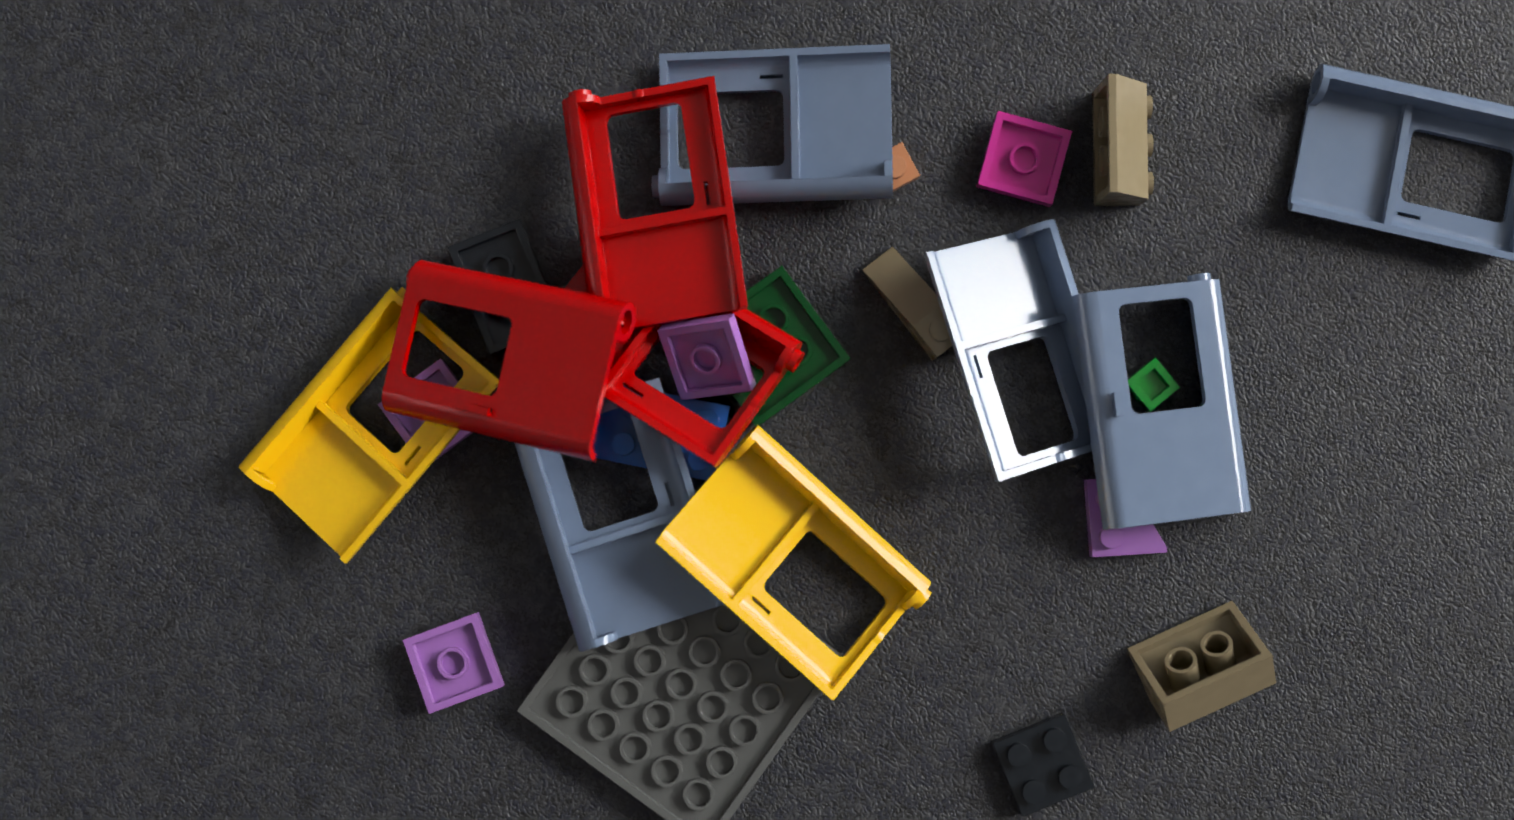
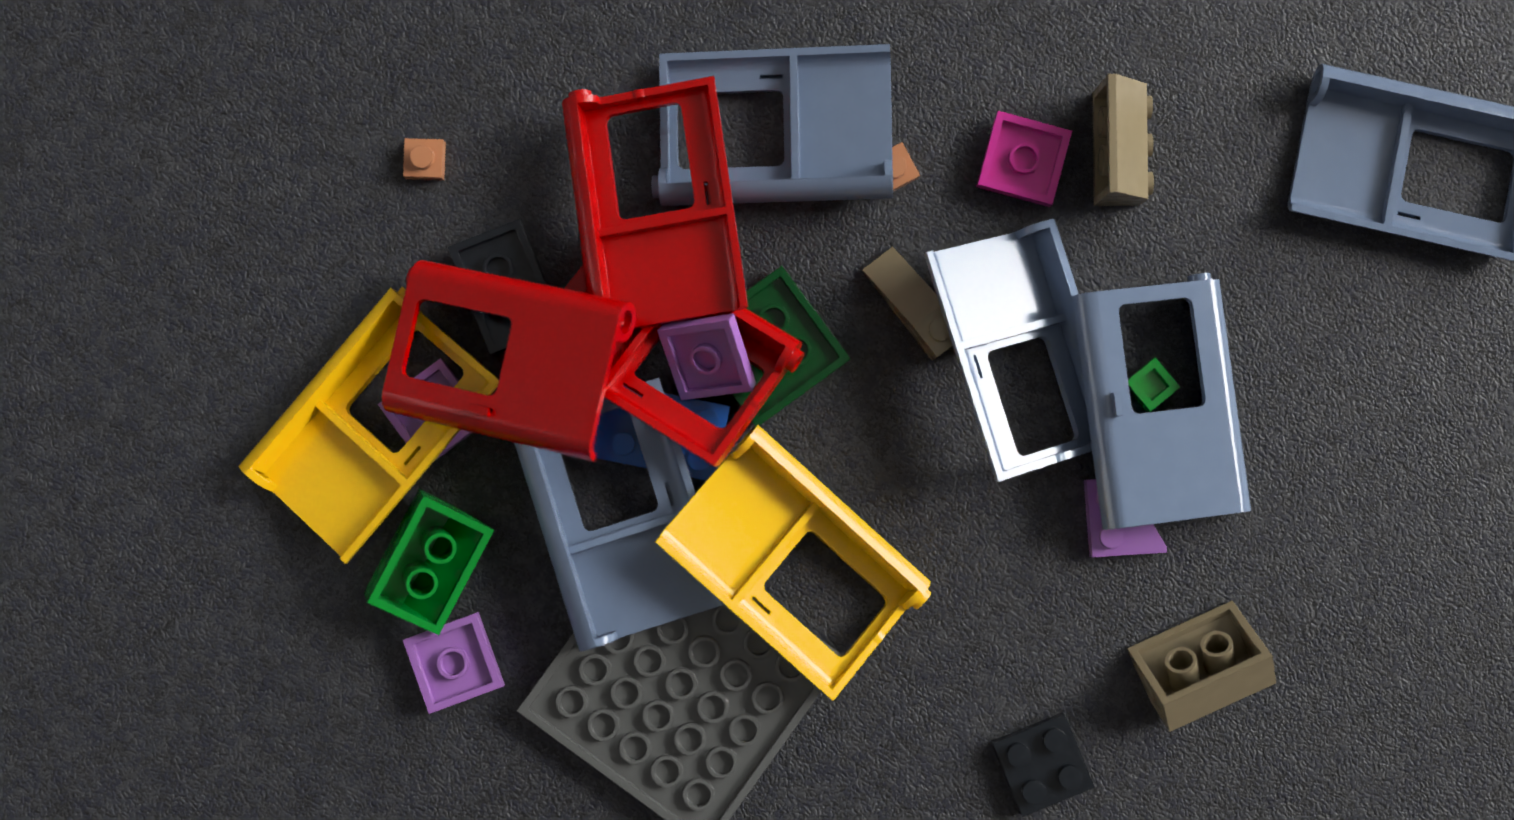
none -> green slope [364,489,494,635]
none -> nougat plate [403,138,446,180]

